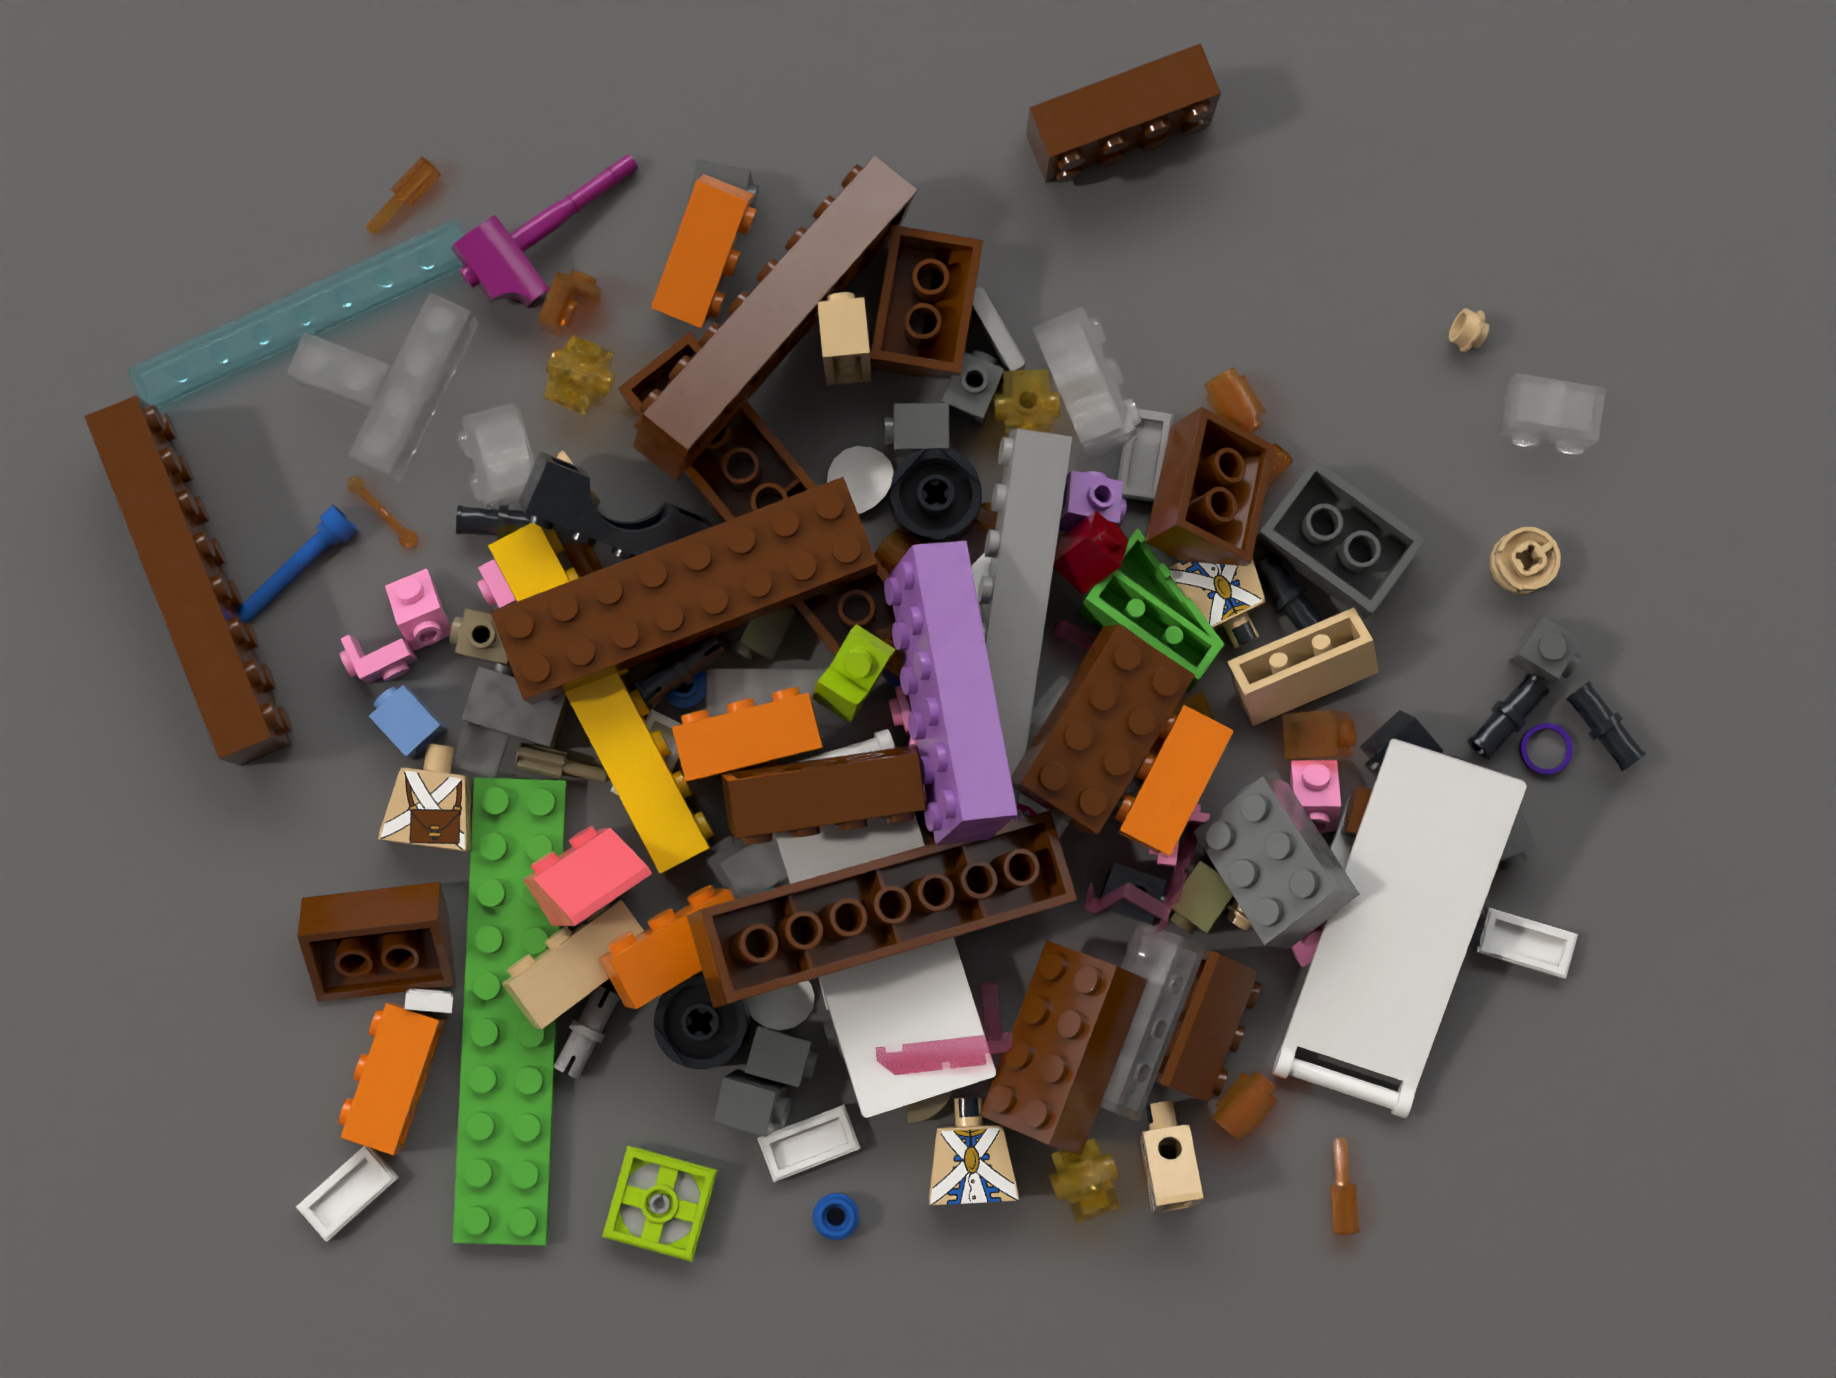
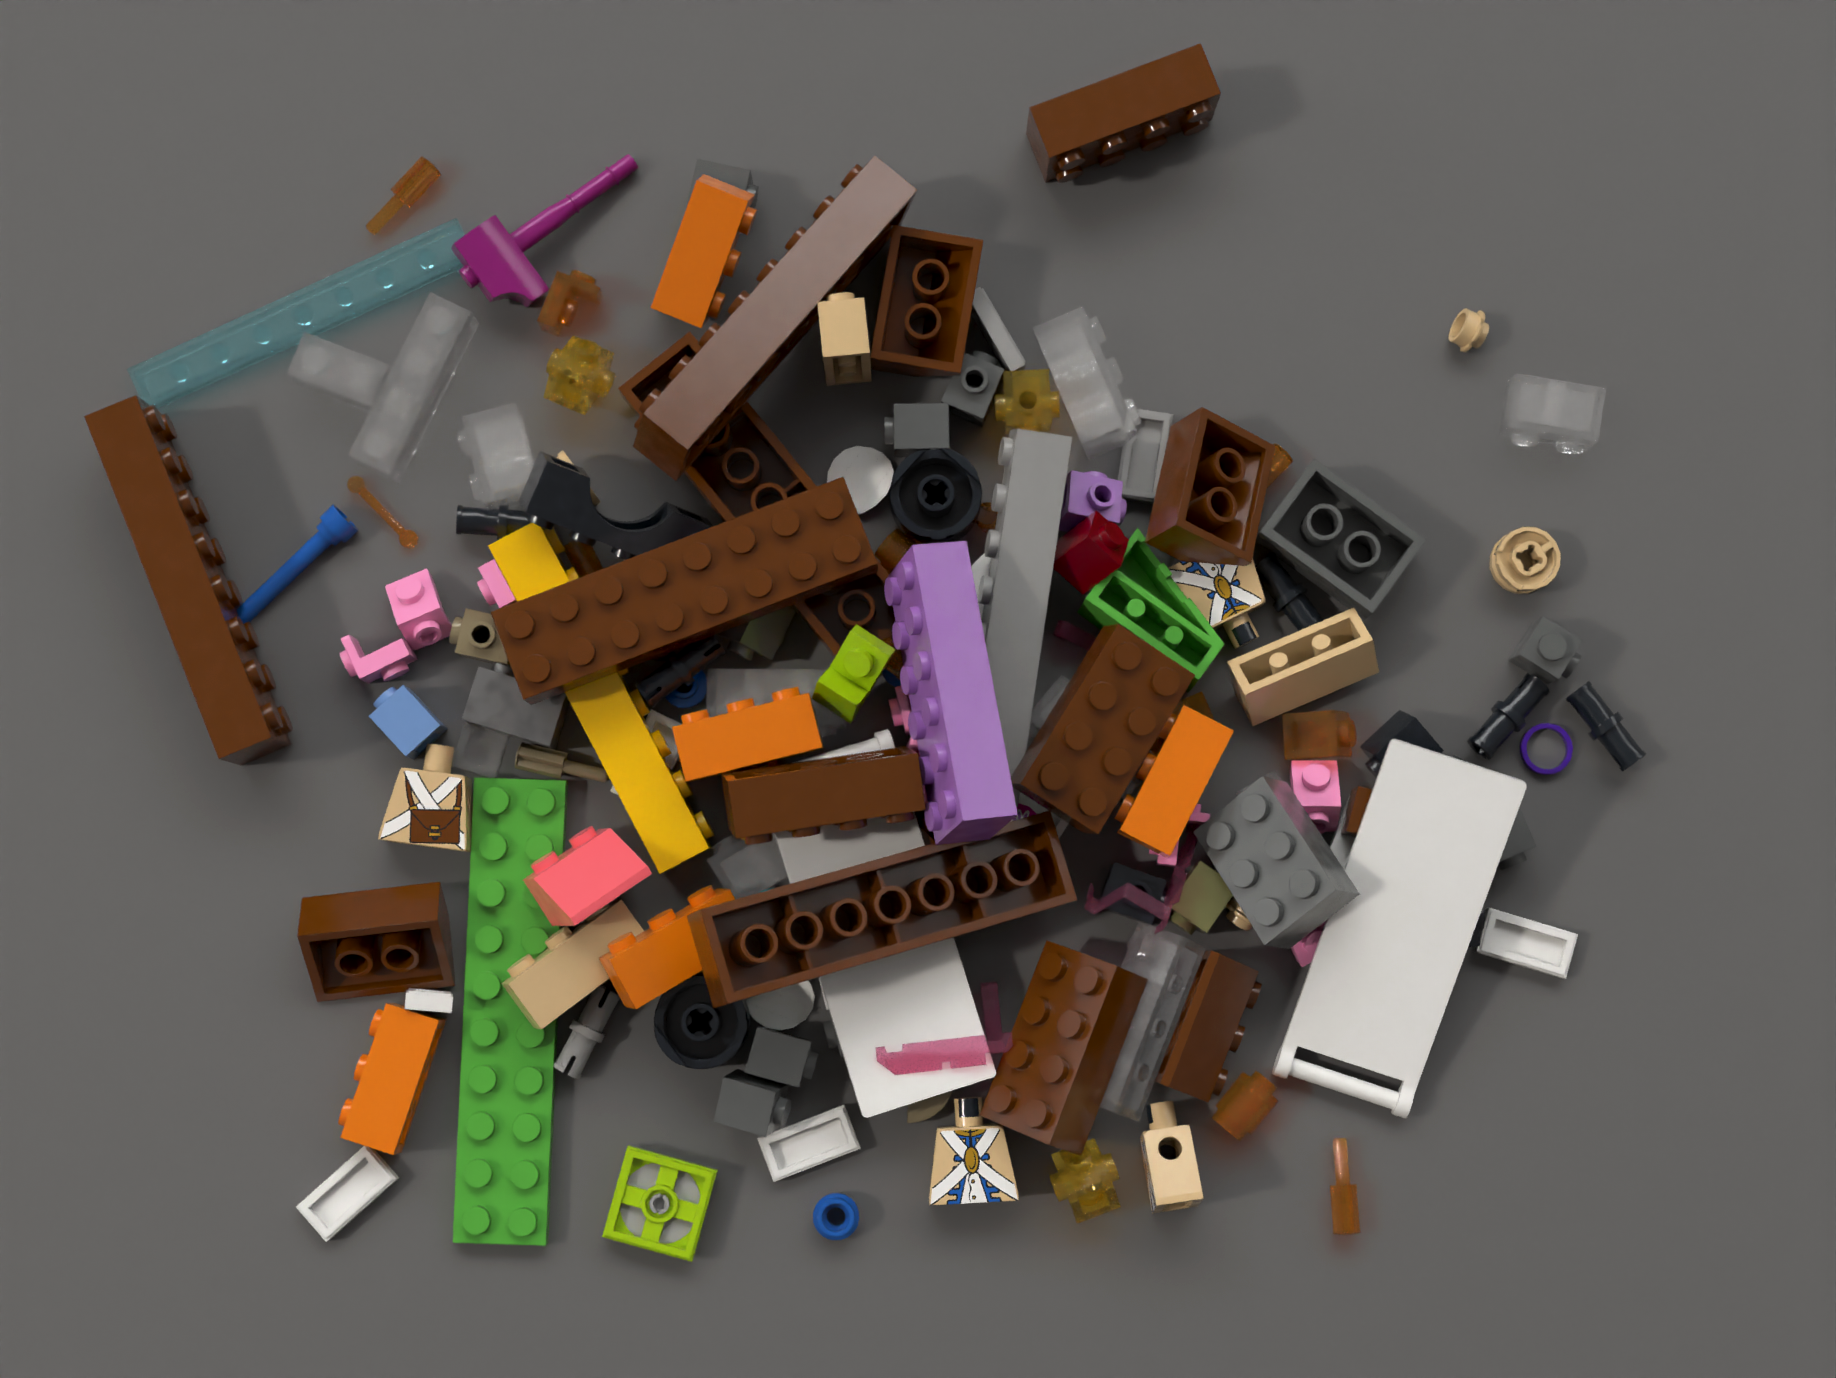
clear orange brick [1204,367,1267,433] -> none

